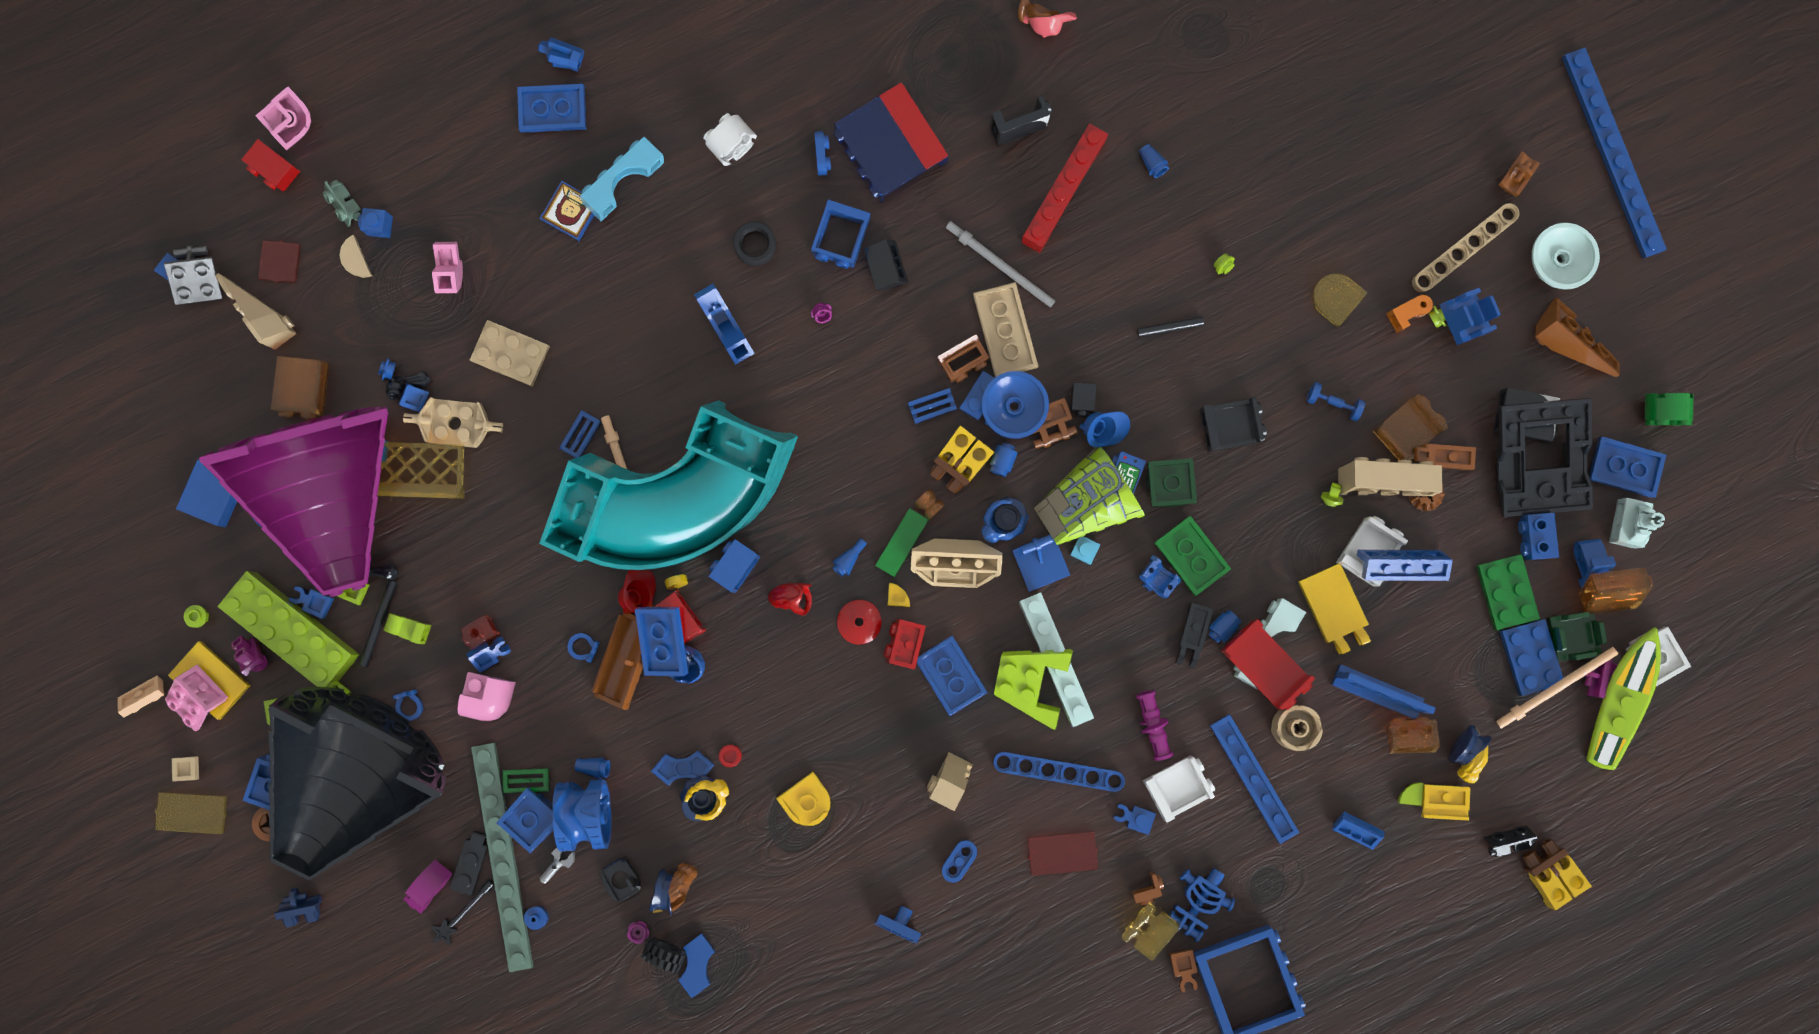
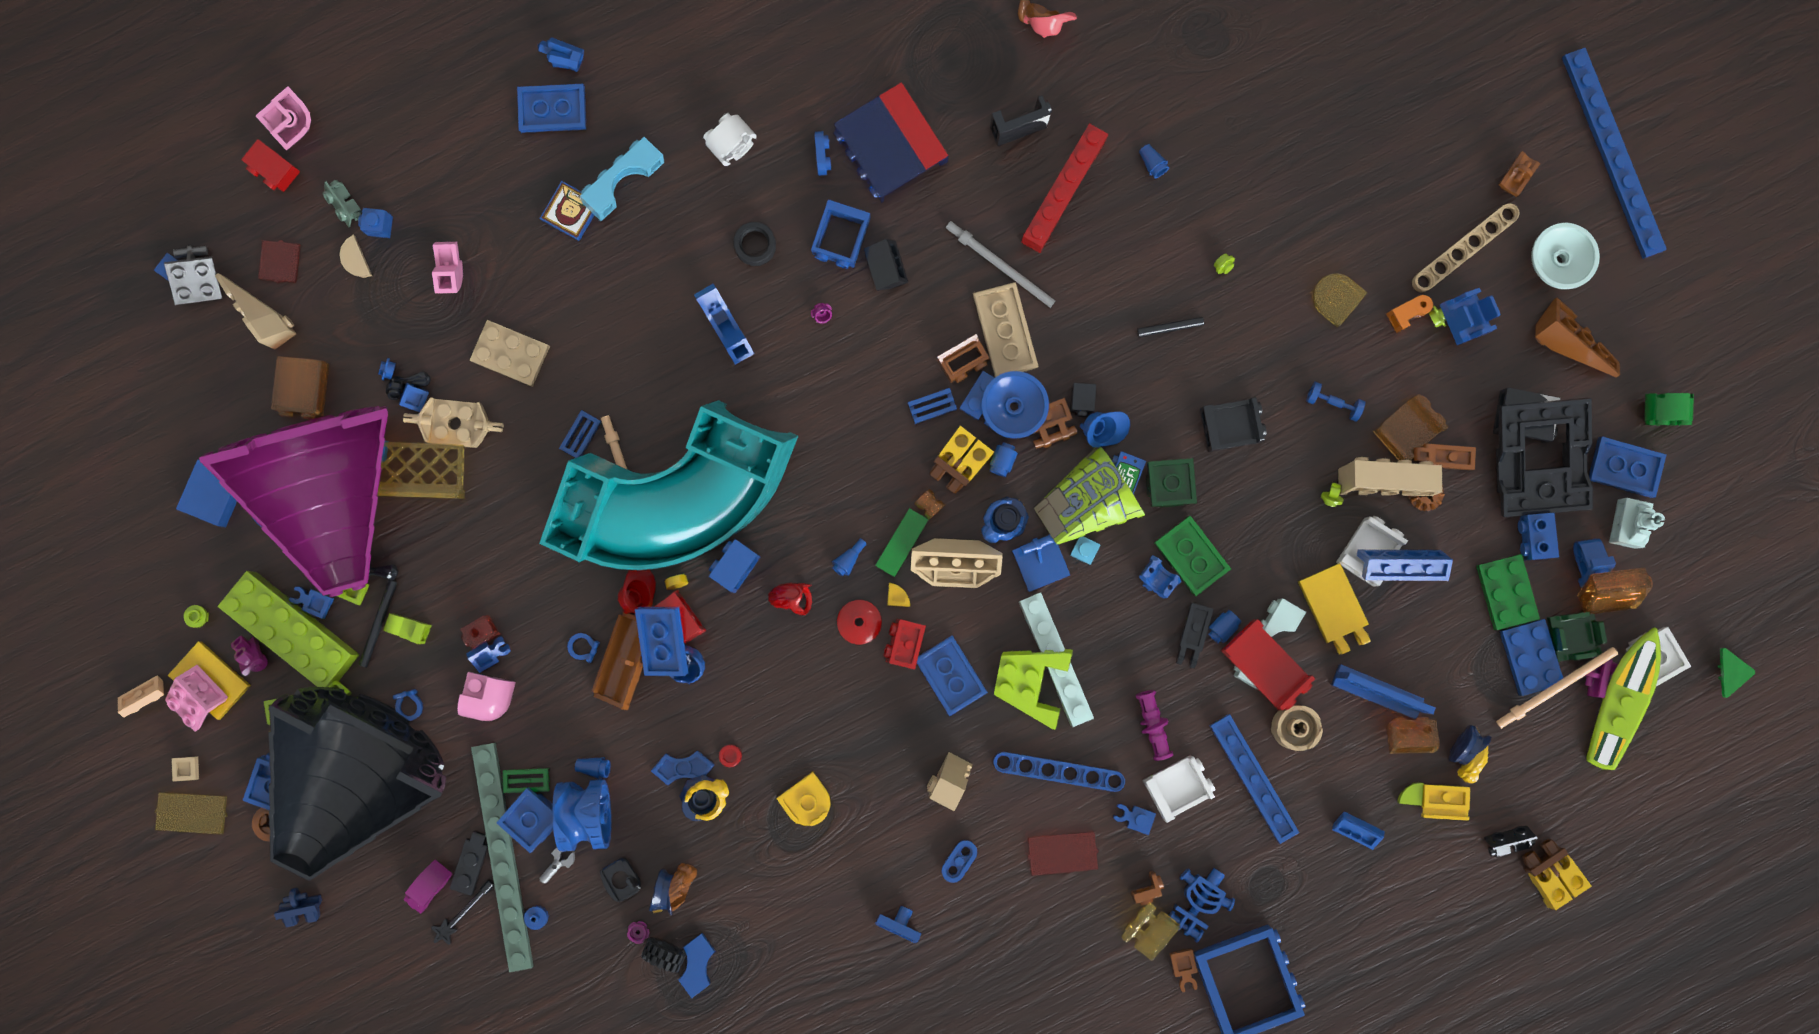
none -> green piece [1718,648,1755,698]

